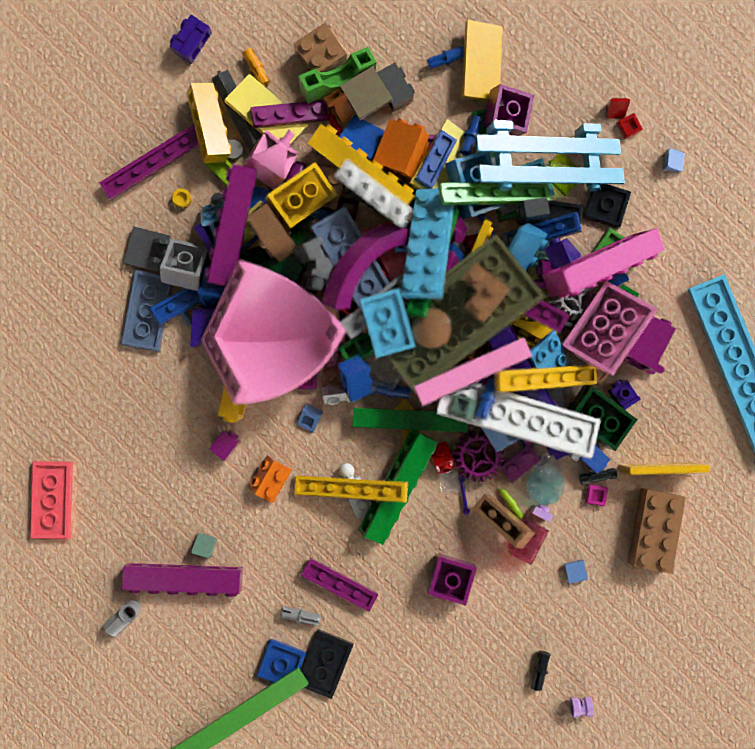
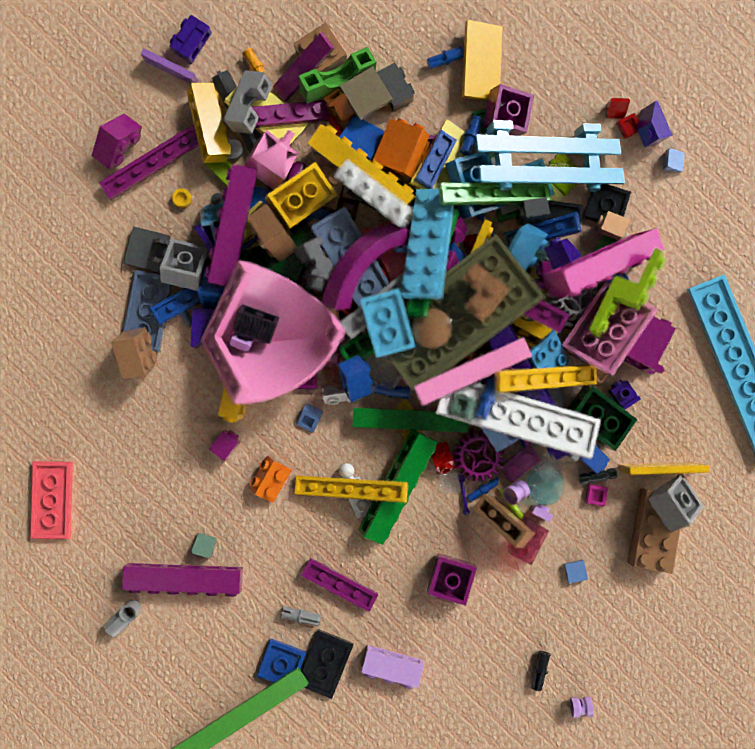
none -> magenta brick [91,113,142,169]
none -> medium nougat brick [111,327,157,379]
none -> medium lavender tile [141,48,198,84]
none -> light grey arch [224,71,272,134]
none -> lavender plate [229,332,254,352]
none -> black brick [233,304,279,344]
none -> magenta tile [273,33,335,101]
none -> lavender brick [361,645,424,689]
none -> blue piece [467,478,499,502]
none -> lavender wheel [503,480,530,505]
none -> lime bracket [590,248,666,338]
none -> light nougat brick [596,211,630,241]
none -> dark purple slope [637,100,672,147]
none -> light grey slope [649,474,704,532]

